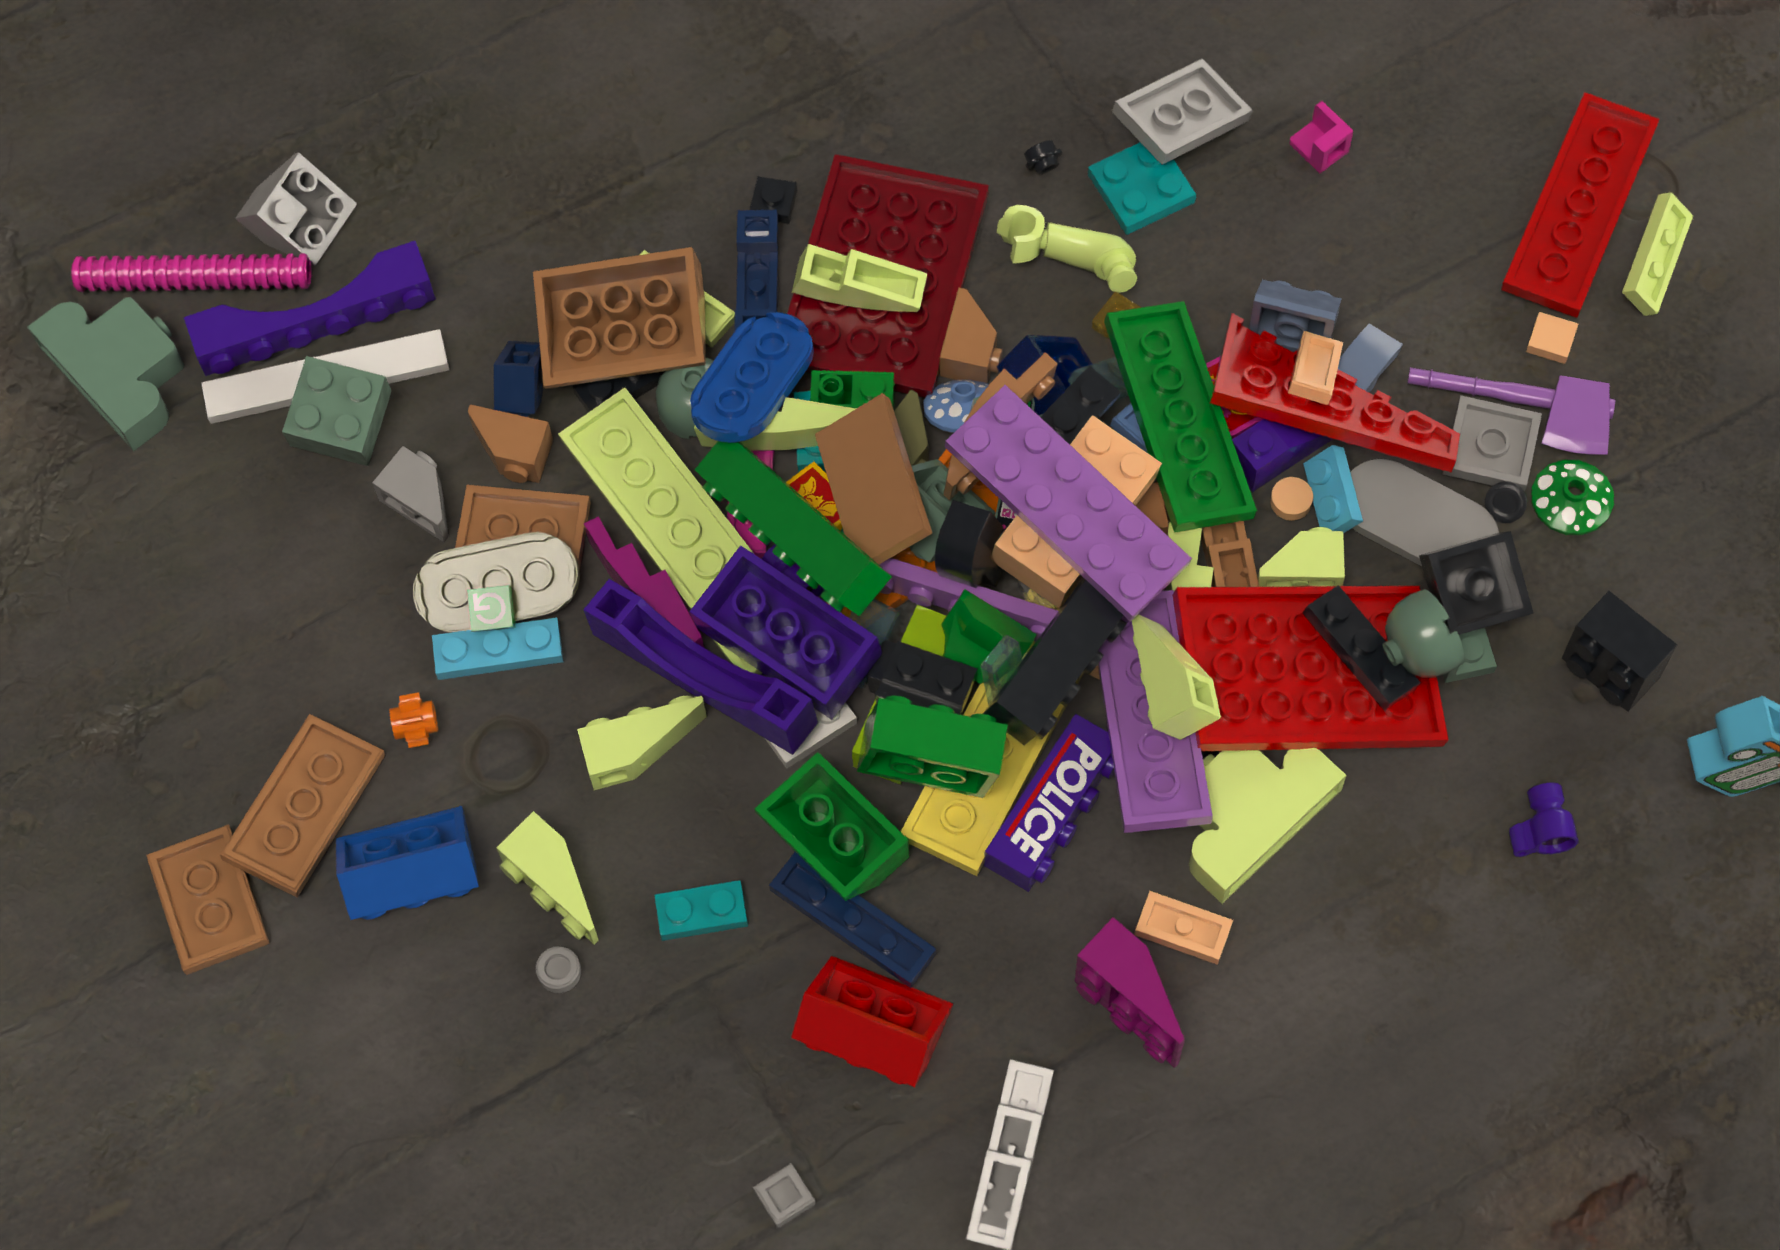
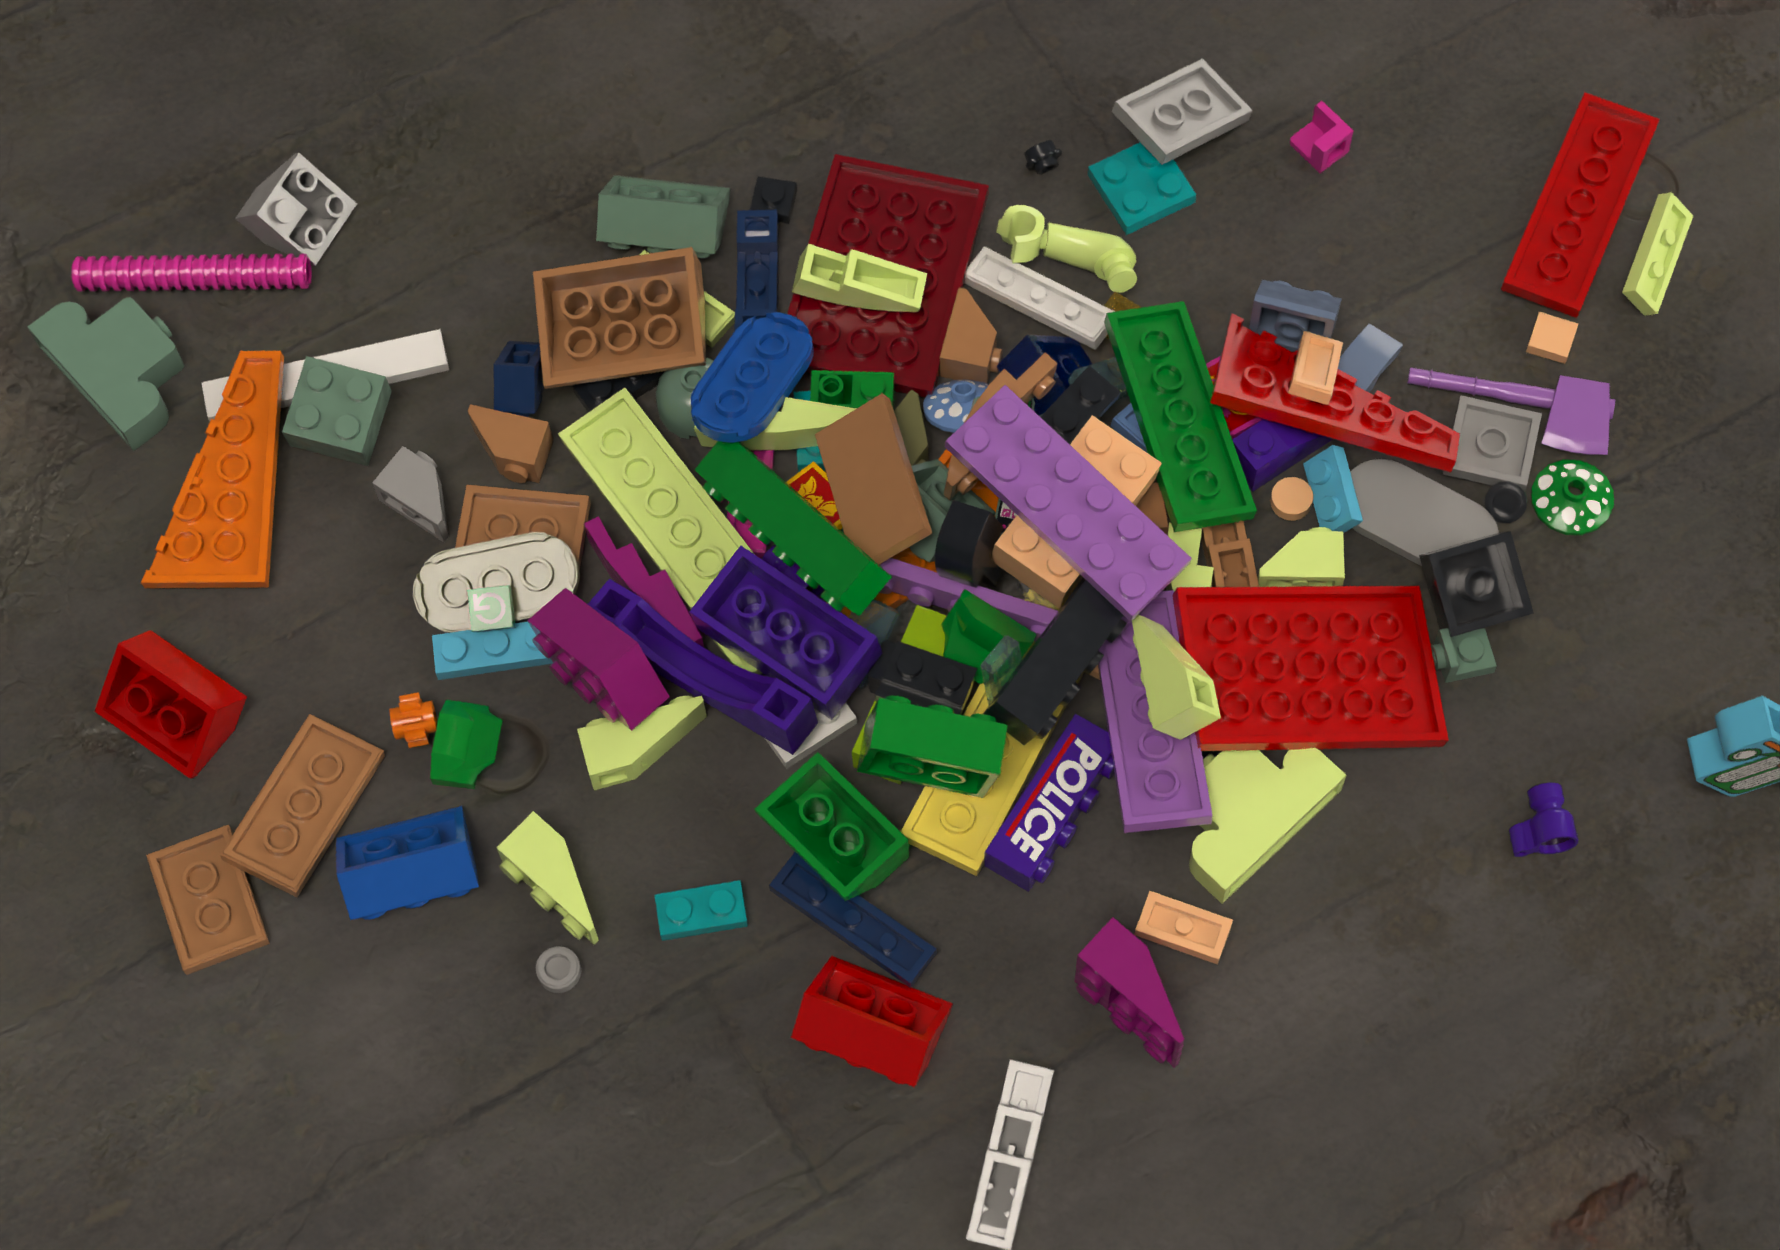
dark purple arch [184,241,436,376] -> none
light grey tile [753,1164,816,1229] -> none
black plate [1303,585,1421,711] -> none
sand green cylinder [1383,589,1465,678] -> none
black brick [1562,591,1677,712] -> none
none -> red slope [94,630,247,779]
none -> orange wing [141,351,284,588]
none -> green slope [430,700,503,789]
none -> magenta brick [527,588,669,731]
none -> sand green slope [596,175,731,258]
none -> white tile [964,246,1115,350]

